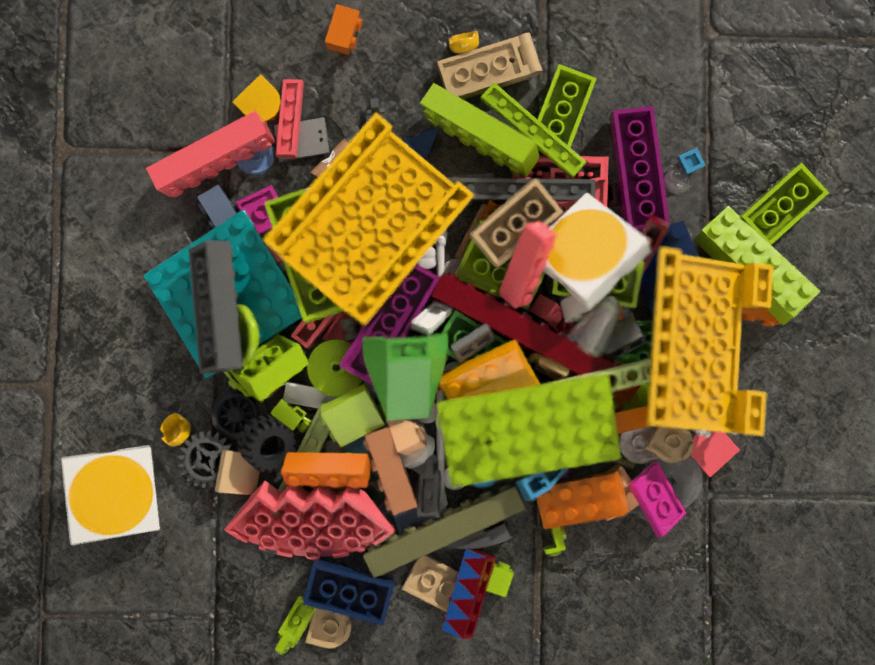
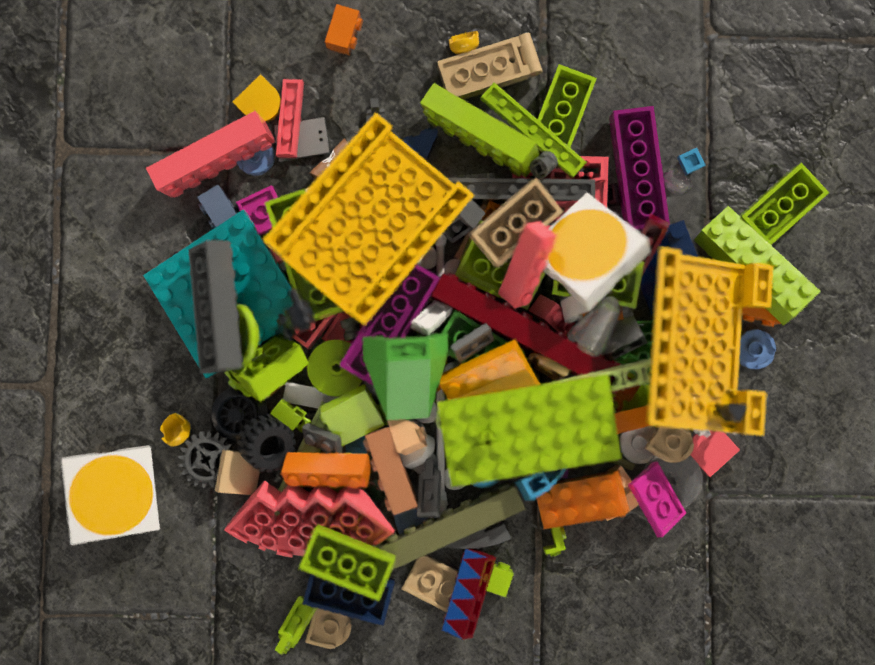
none -> black piece [275,289,317,342]
none -> lime brick [299,524,396,601]
none -> dark grey plate [302,423,343,453]
none -> dark grey brick [442,199,485,243]
none -> dark grey wheel [530,151,558,179]
none -> black slope [716,404,747,422]
none -> medium blue tile [739,329,776,369]

